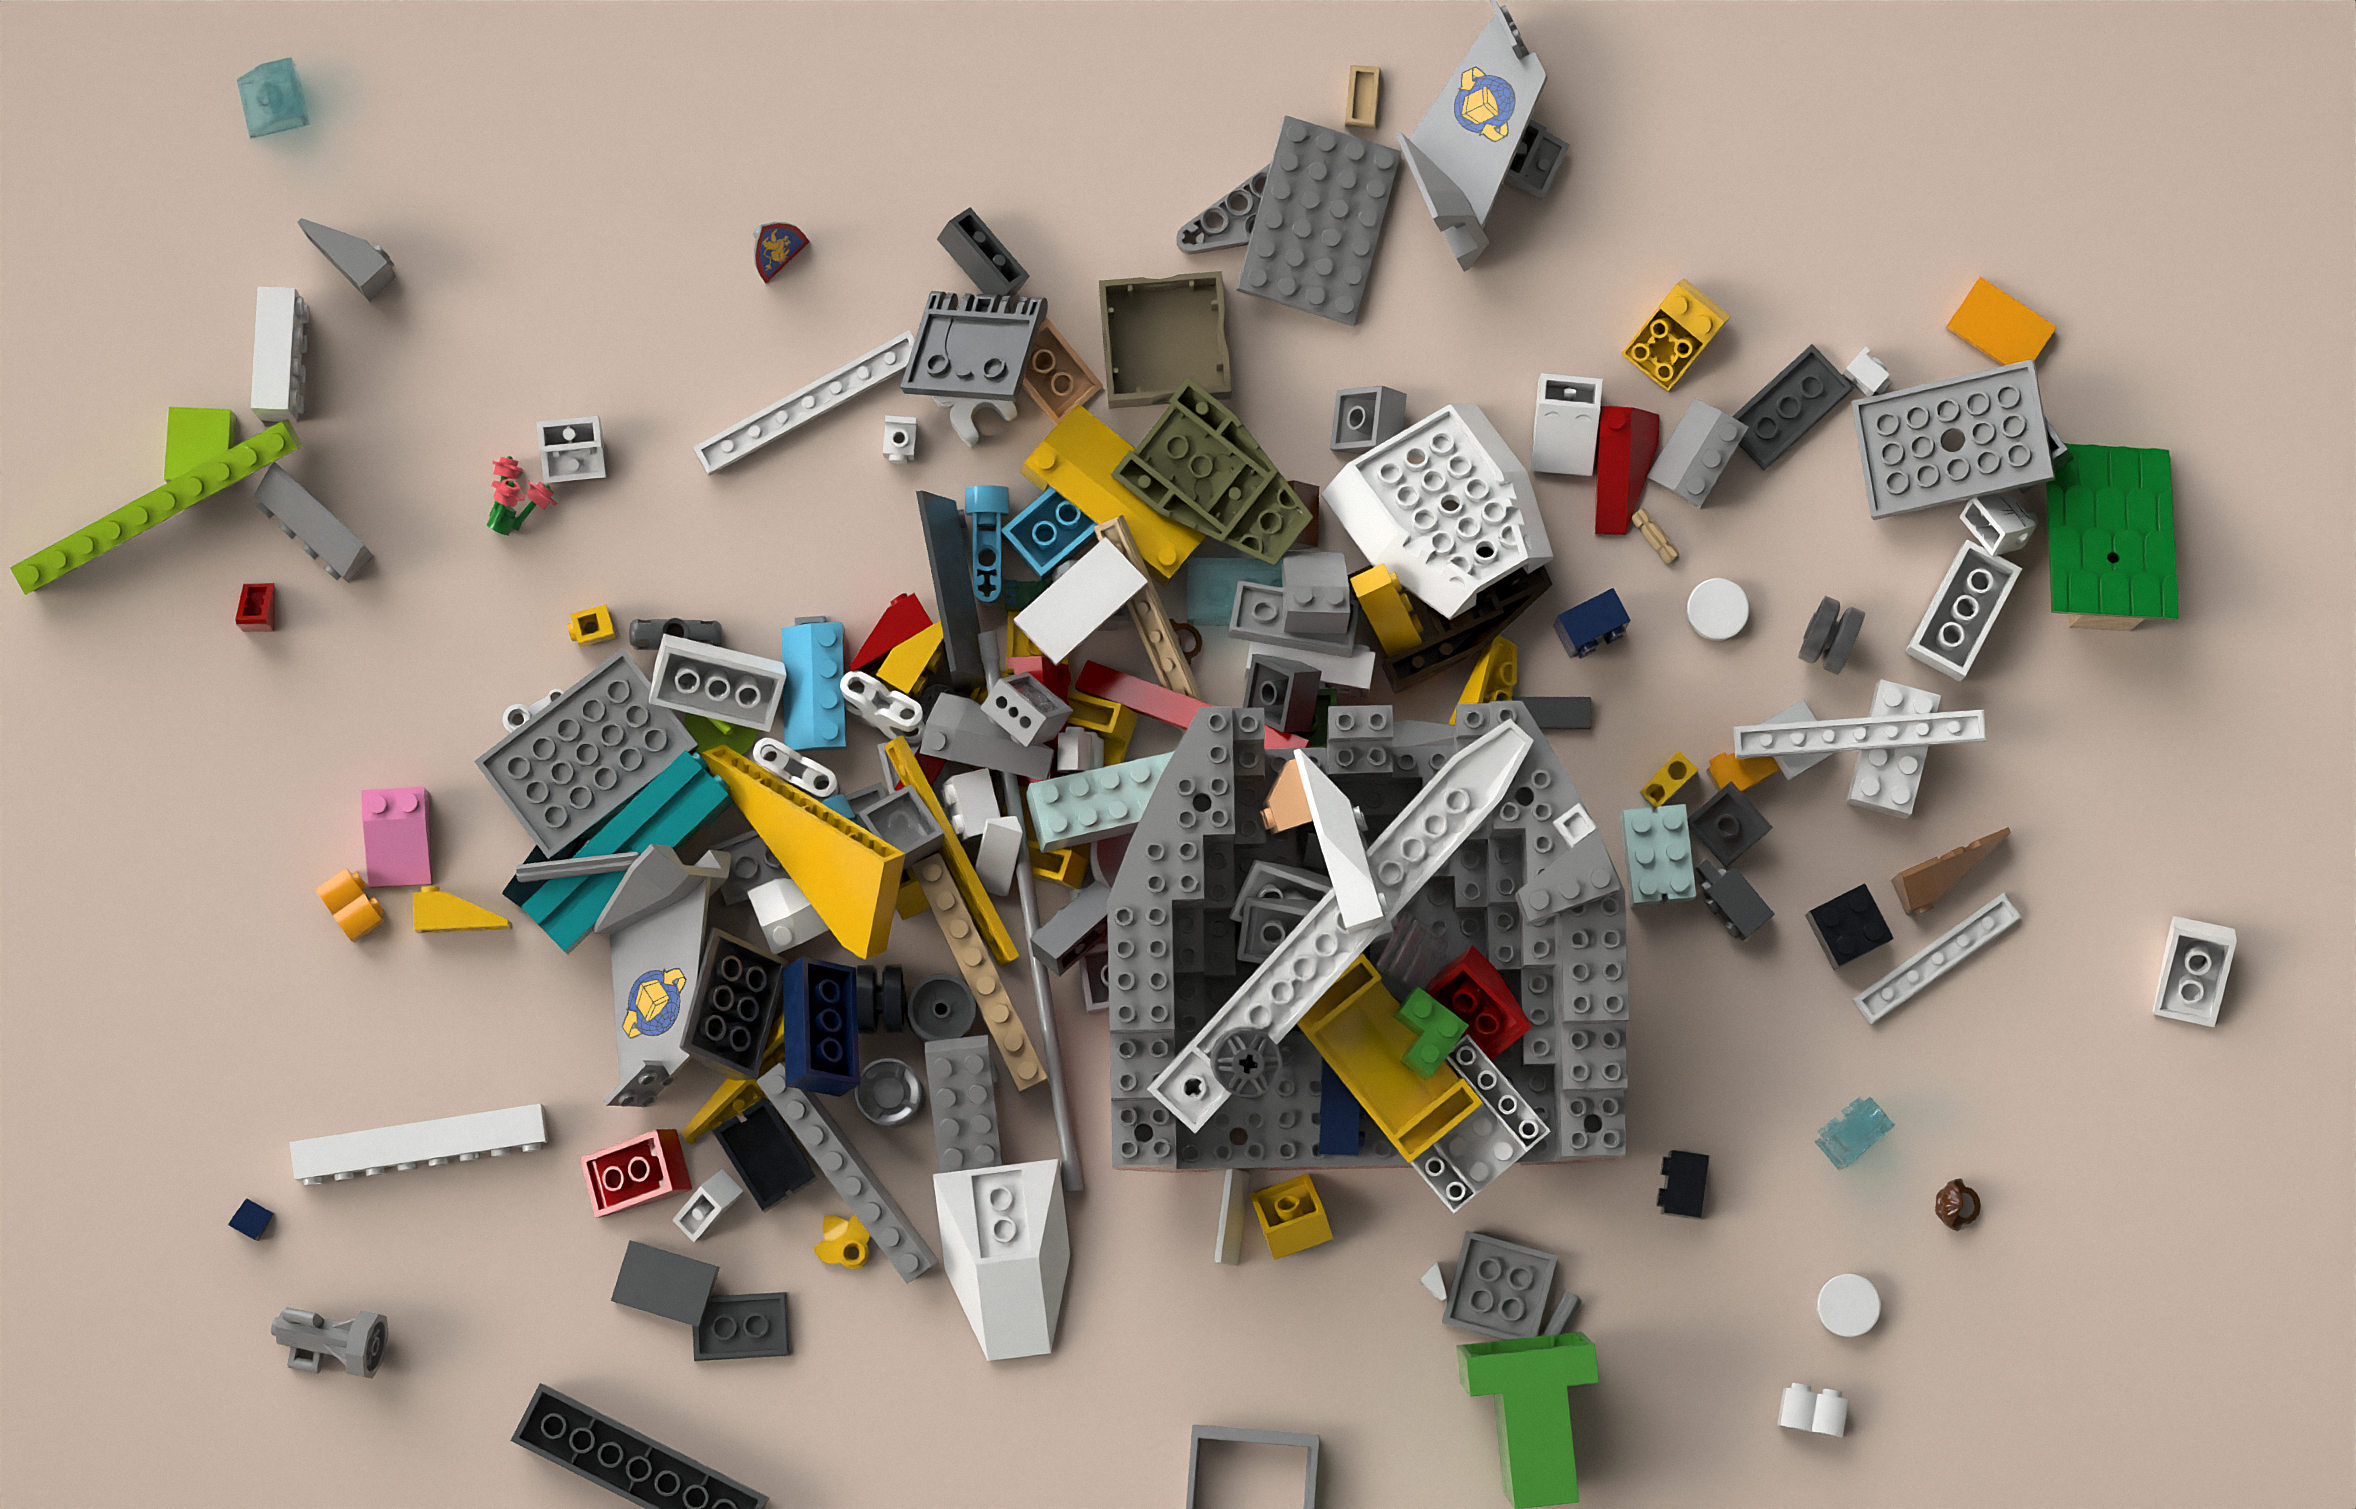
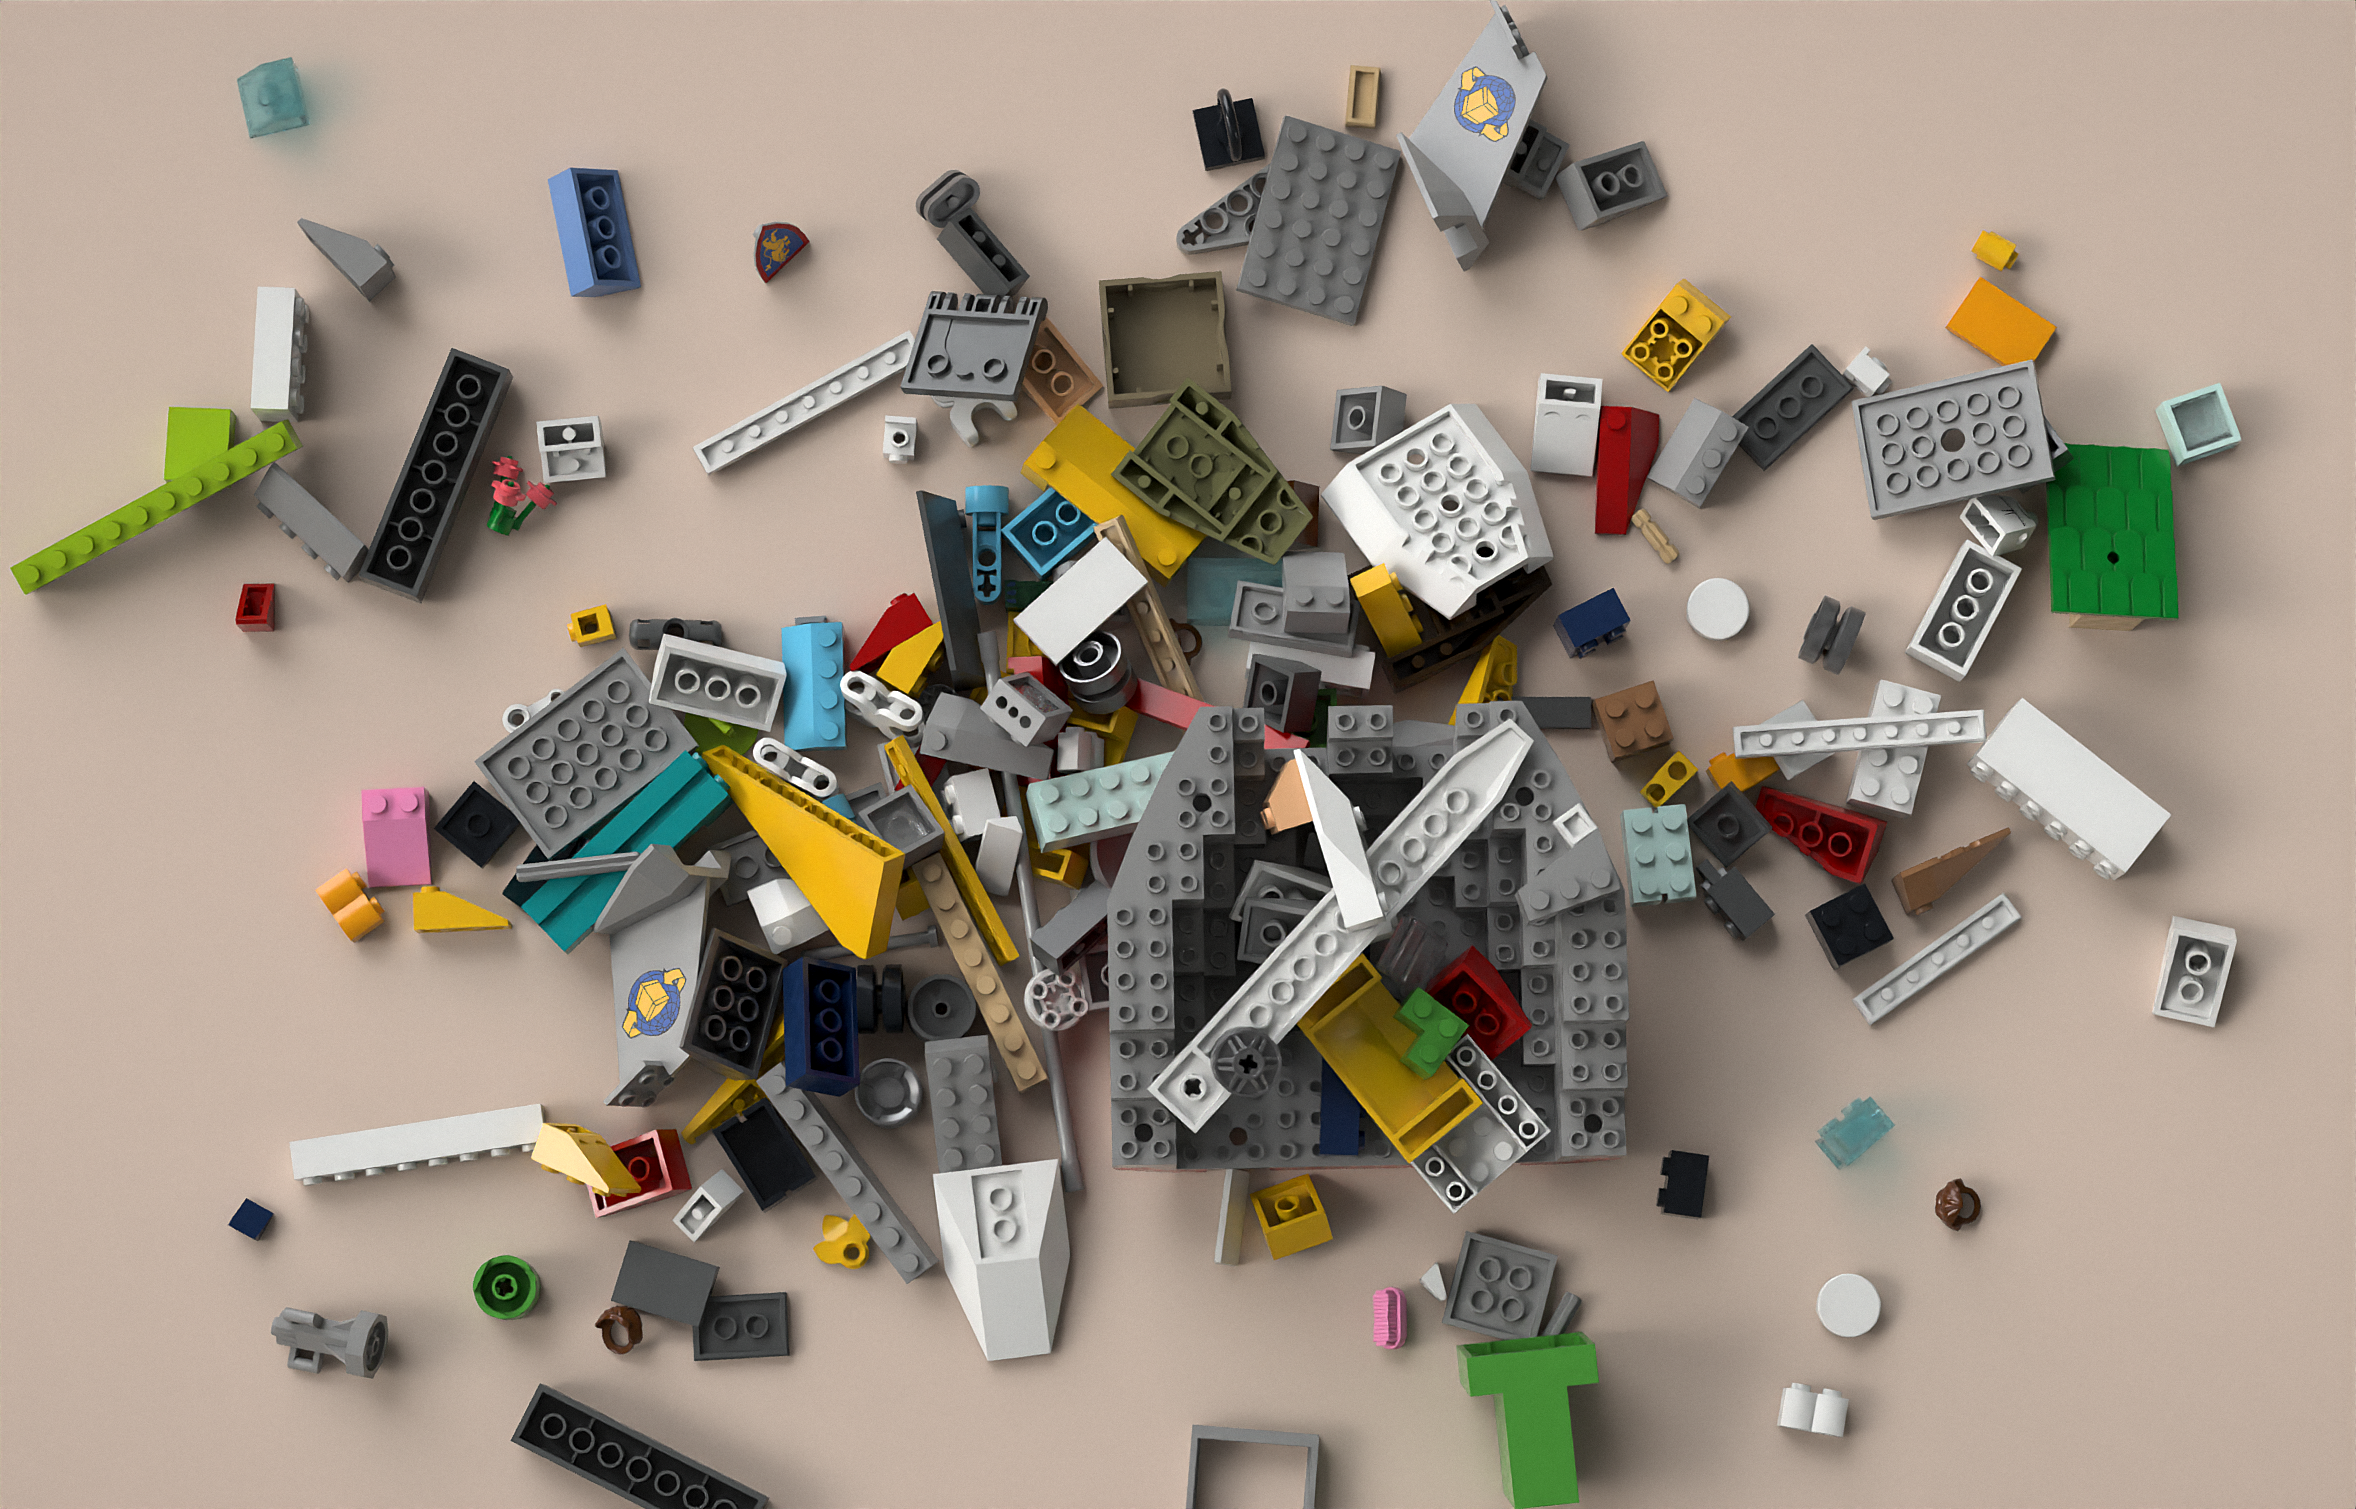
none -> dark grey brick [358,348,513,603]
none -> black plate [434,781,521,869]
none -> bright green brick [473,1255,541,1320]
none -> yellow slope [531,1123,641,1197]
none -> medium blue slope [548,168,641,297]
none -> reddish brown piece [595,1306,643,1355]
none -> light grey bar [800,925,939,960]
none -> flat silver brick [916,170,980,228]
none -> white tile [1024,969,1088,1031]
none -> flat silver wheel [1059,630,1137,714]
none -> black tile [1192,88,1265,171]
none -> bright pink piece [1373,1287,1407,1350]
none -> light grey slope [1555,141,1668,231]
none -> medium nougat piece [1591,680,1674,763]
none -> red wedge [1755,785,1887,884]
none -> white brick [1967,698,2171,880]
none -> yellow brick [1971,230,2019,272]
none -> piece [2155,383,2242,467]

